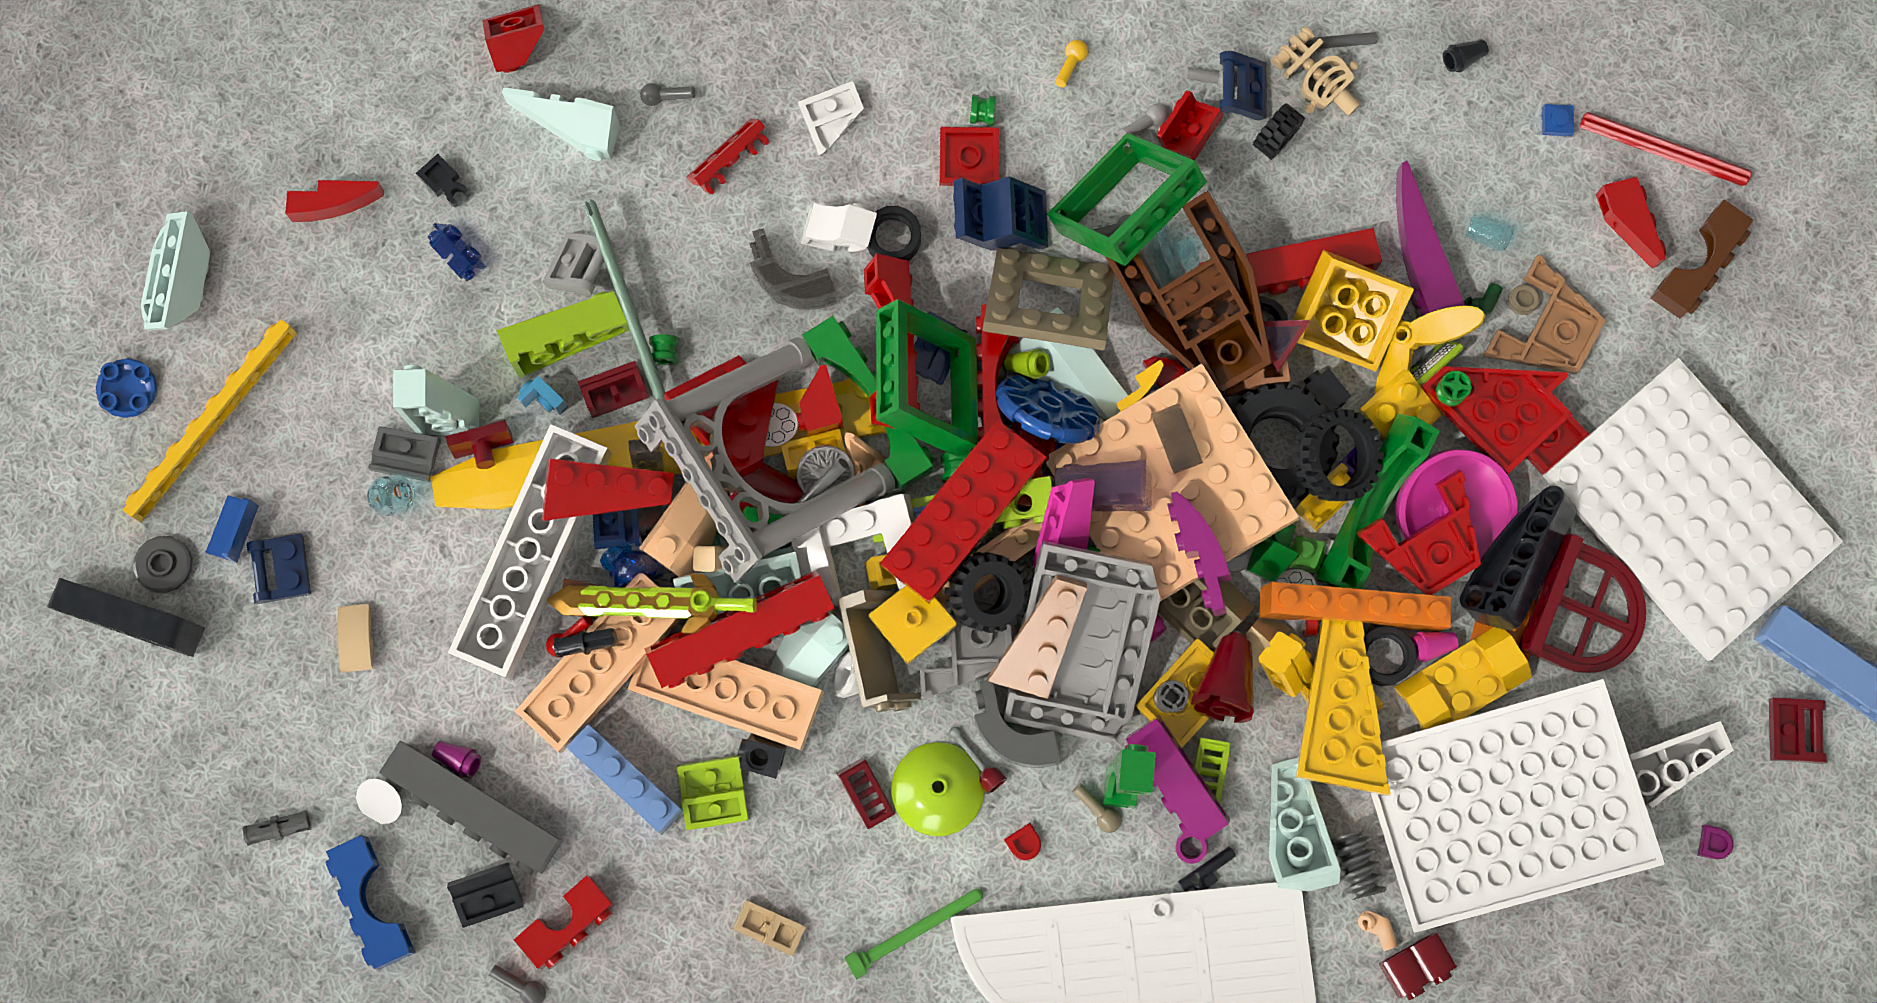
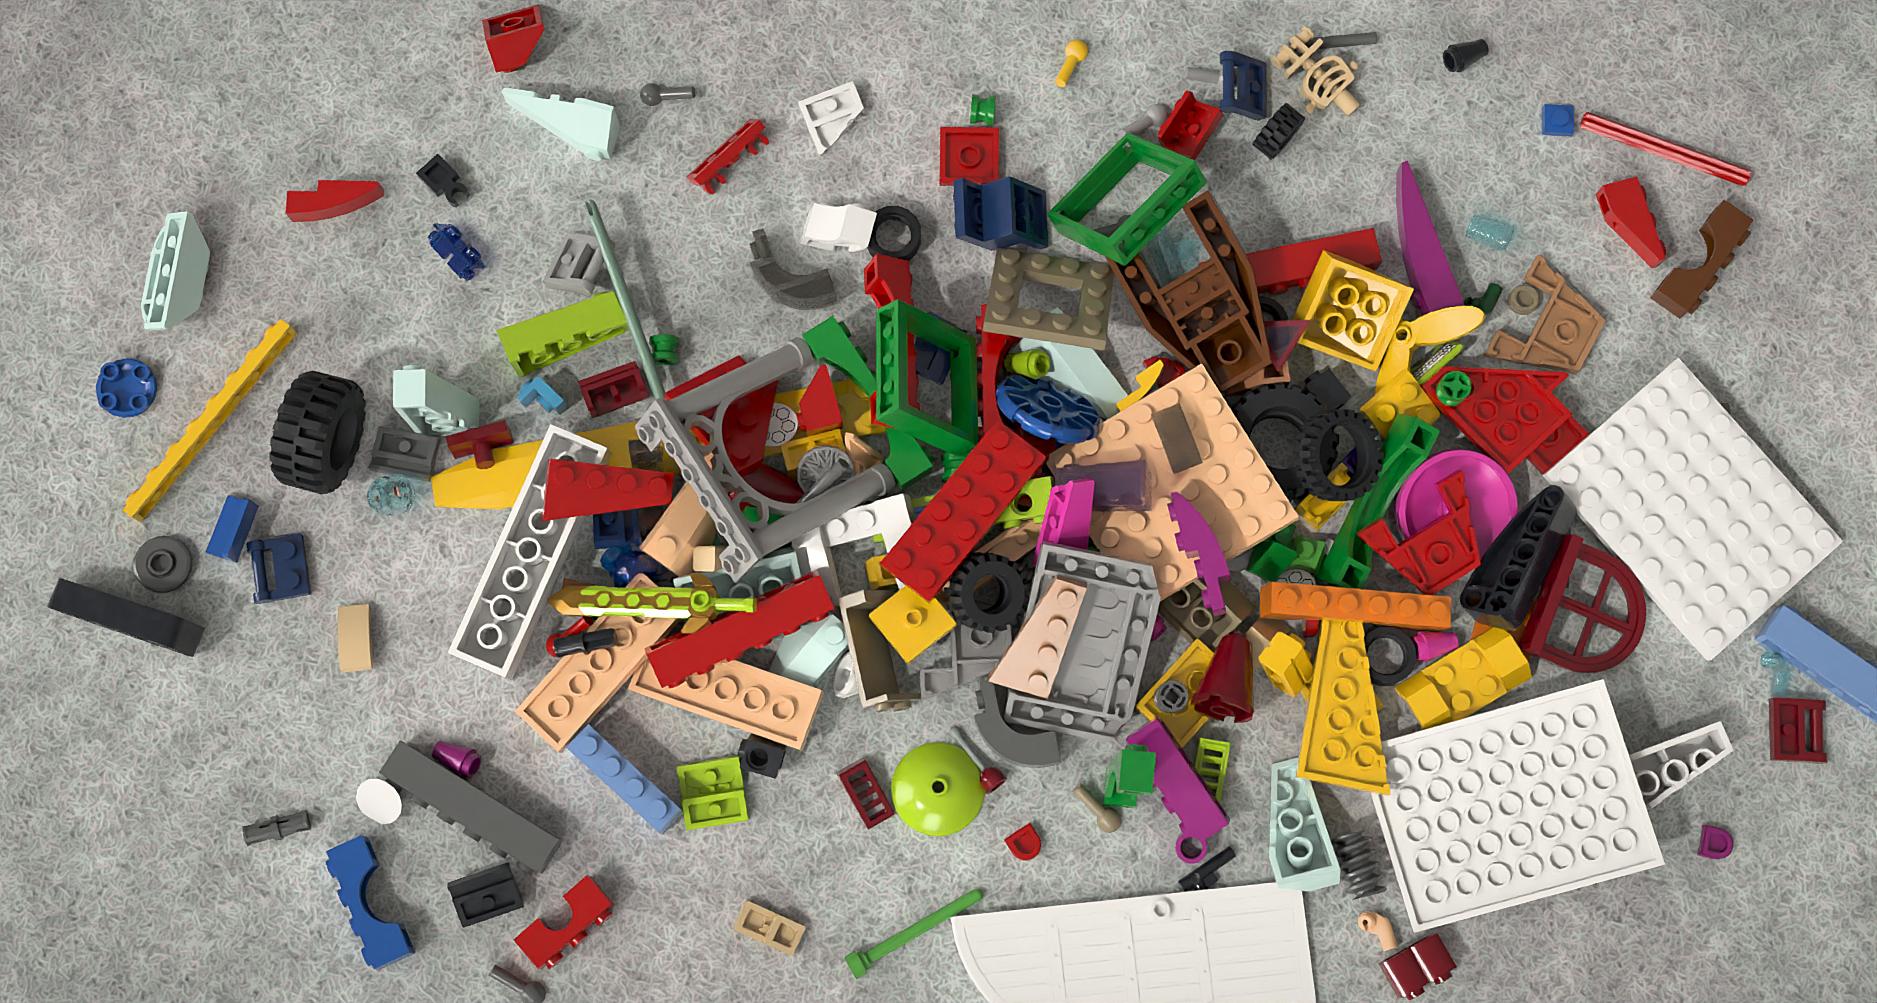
none -> black tyre [269,370,366,495]
none -> clear light blue arm [1760,651,1790,697]

